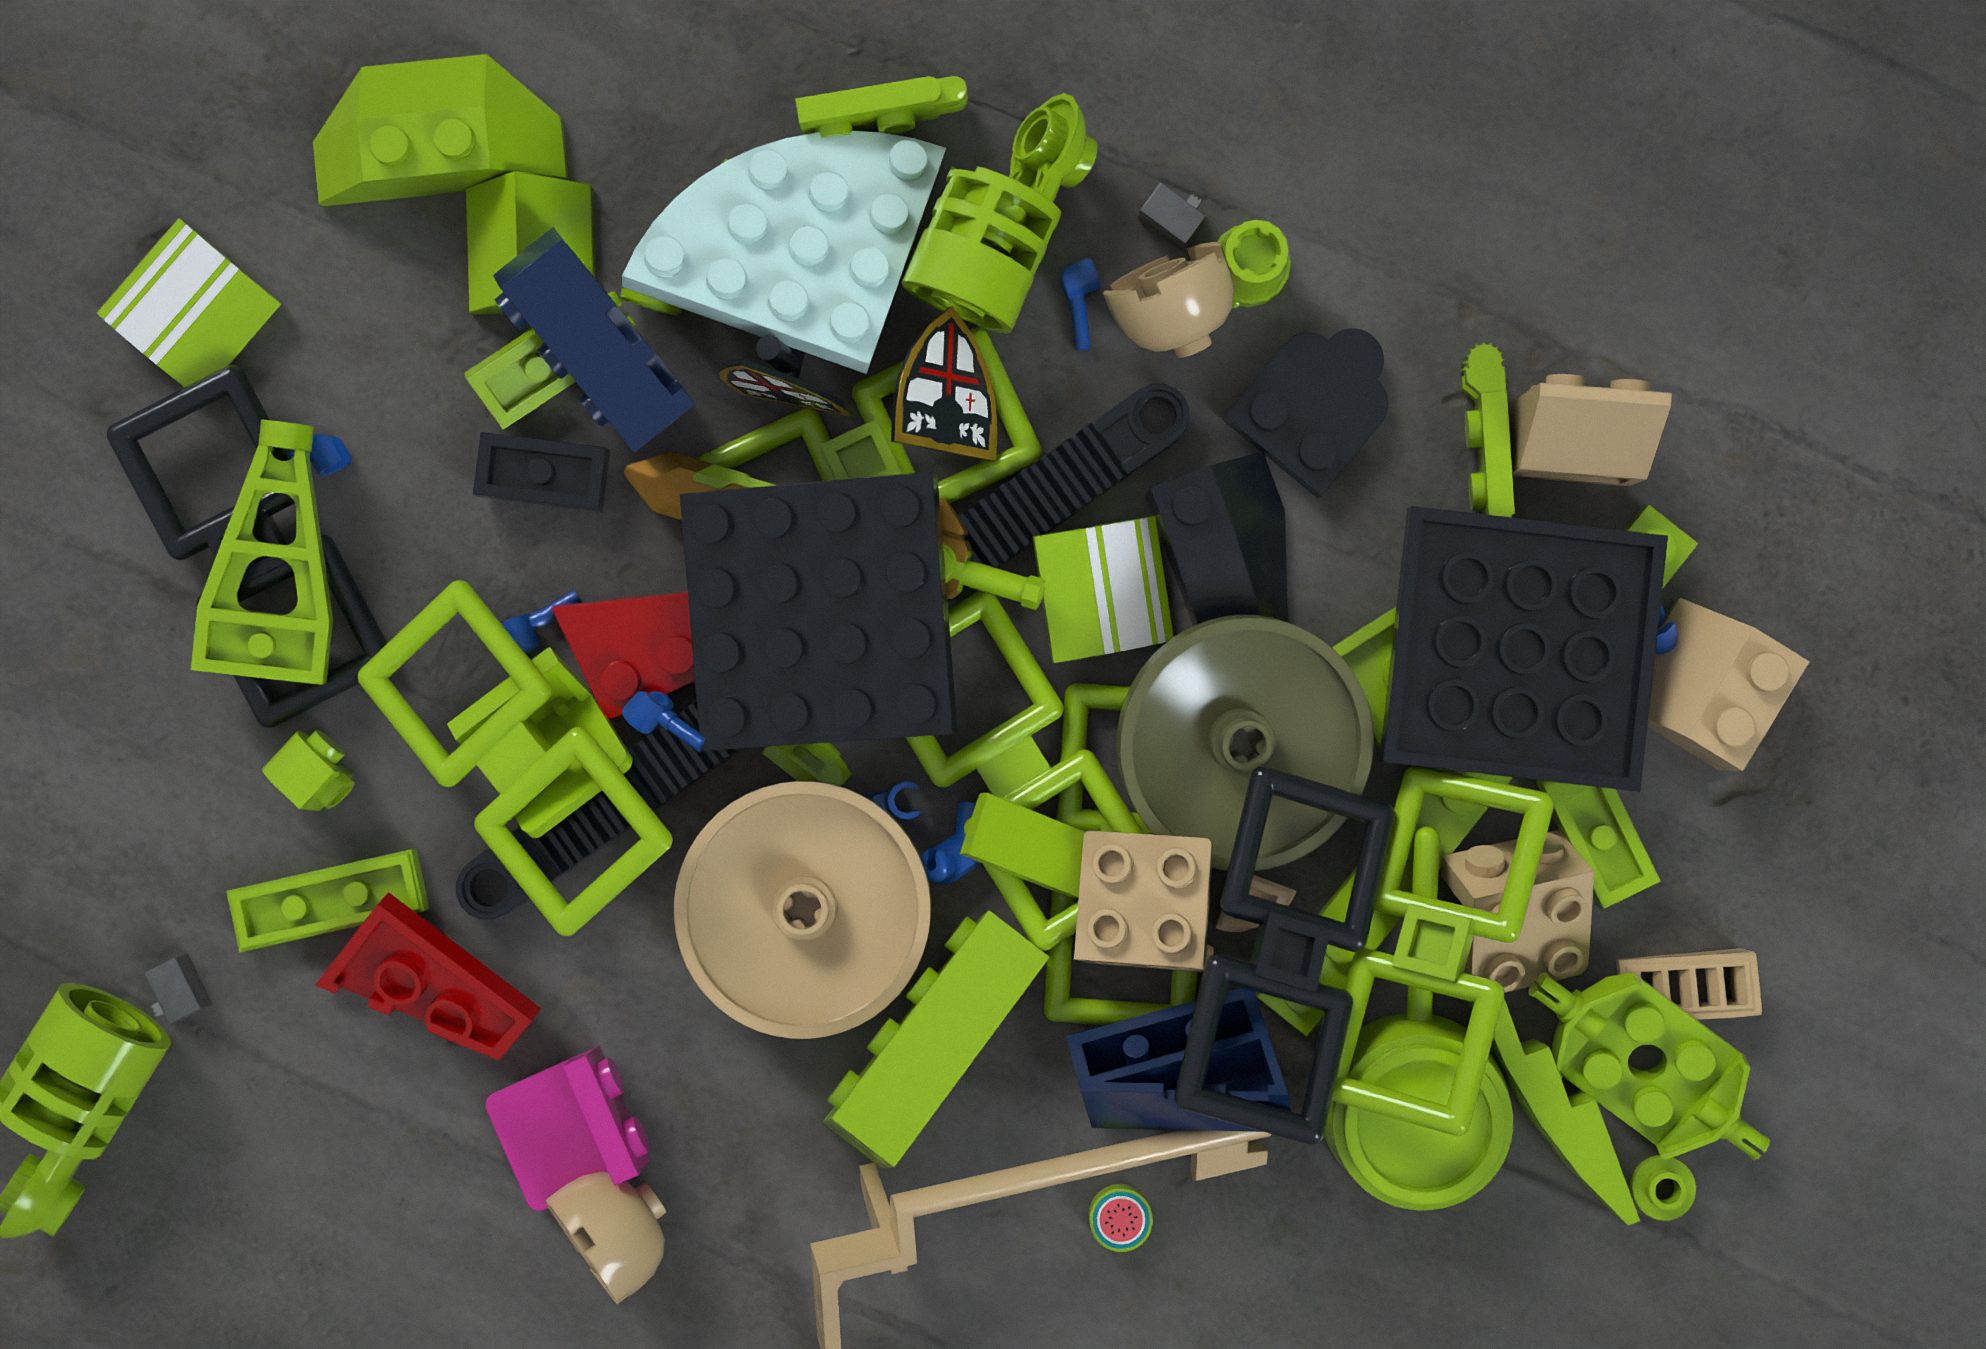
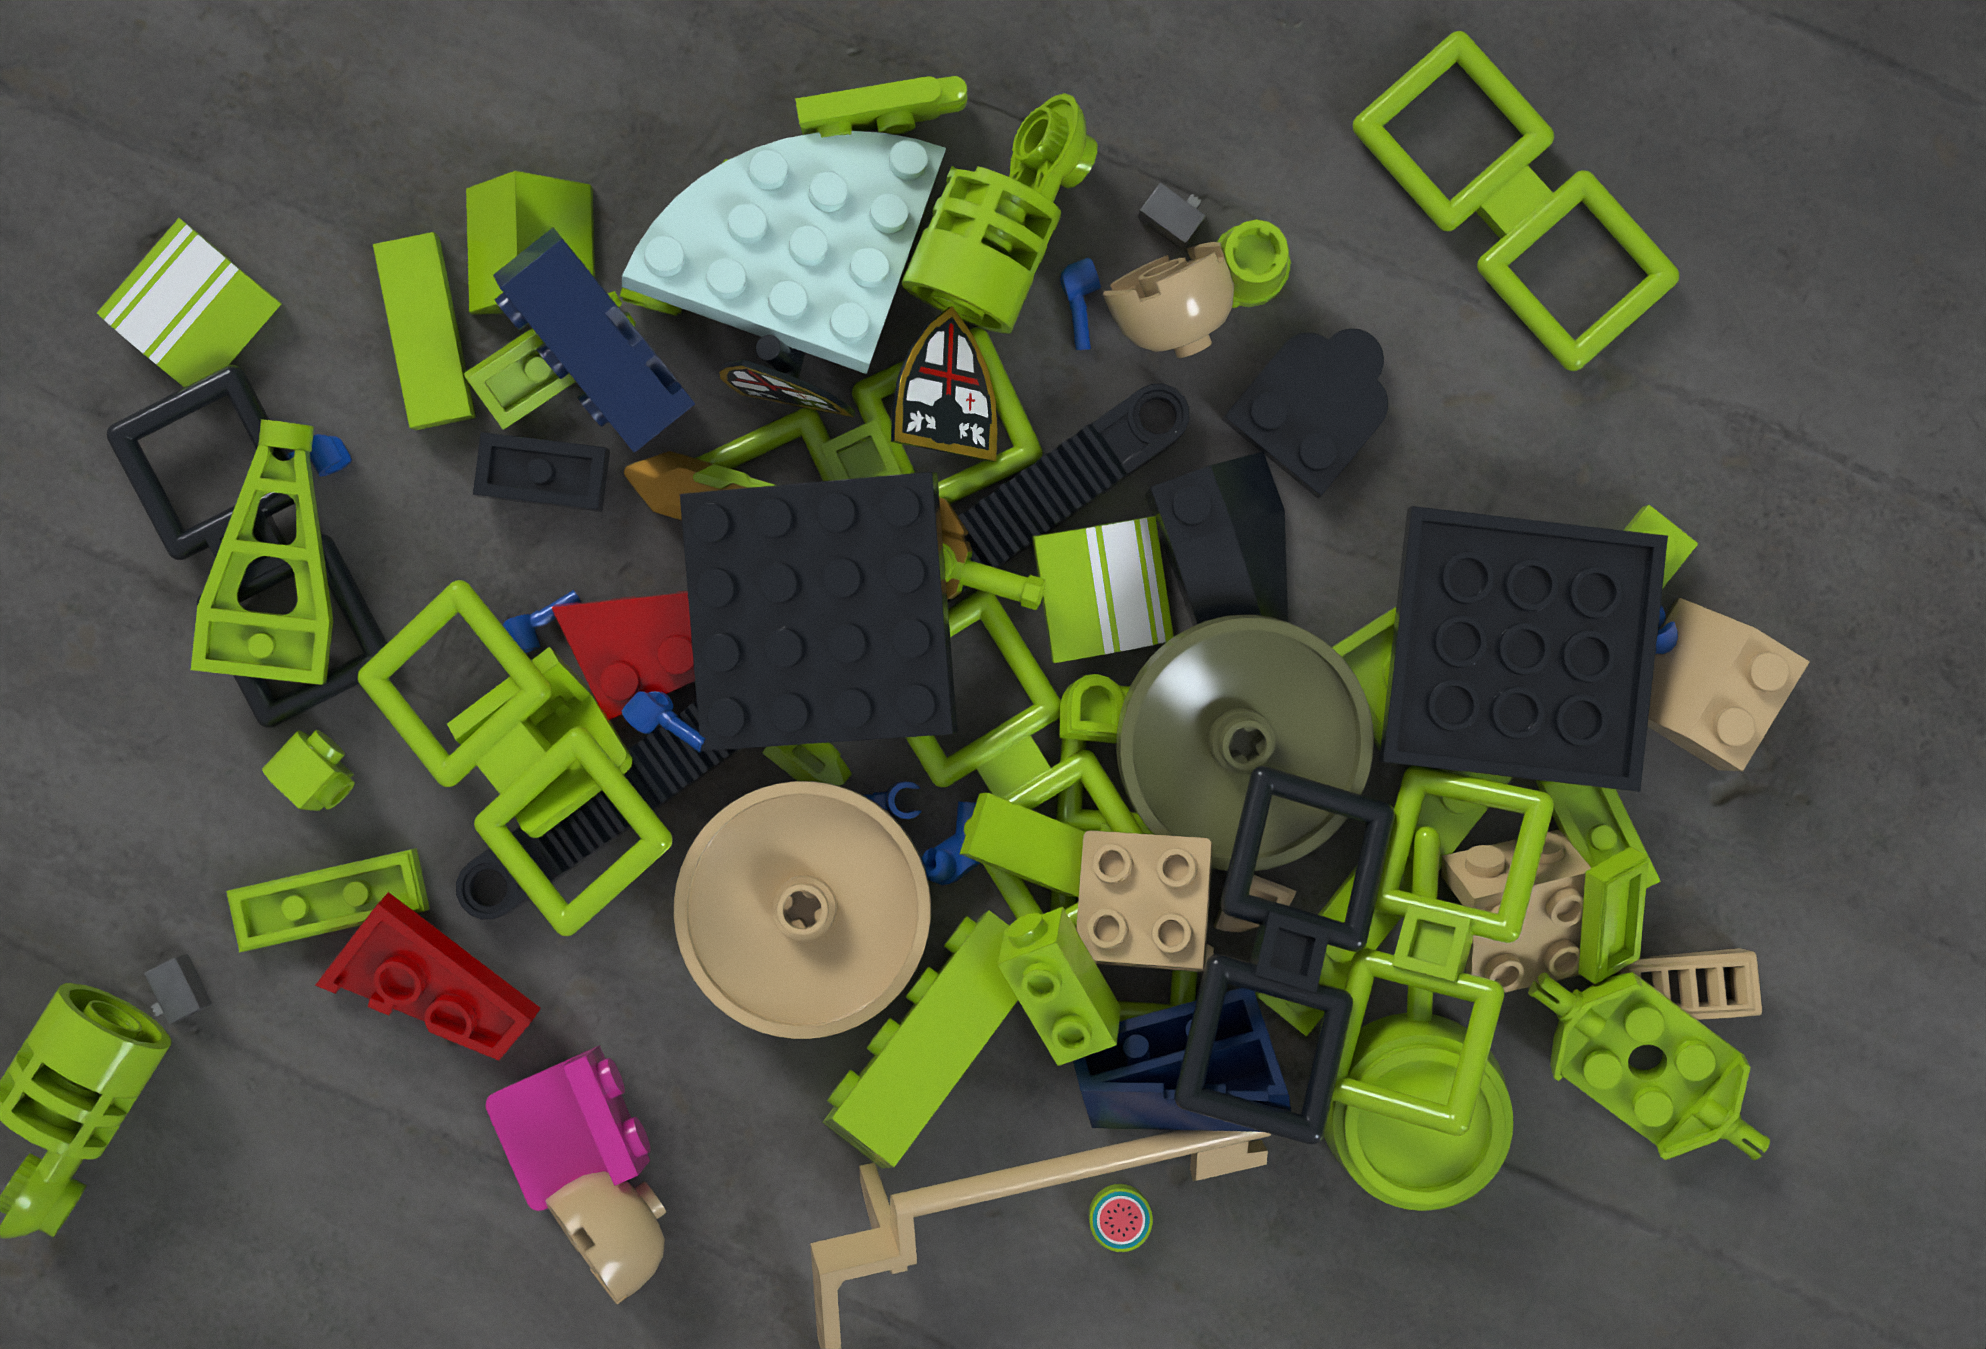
lime wedge [313,54,569,207] -> none
lime hinge [1460,342,1515,518] -> none
lime slope [1468,999,1640,1226] -> none
tan slope [1509,374,1672,486] -> none
lime plate [1630,1155,1696,1221] -> none
none -> lime tile [373,232,476,431]
none -> lime brick [997,907,1121,1066]
none -> lime tile [1060,674,1125,744]
none -> lime bar [1352,31,1680,371]
none -> lime tile [1578,846,1649,984]

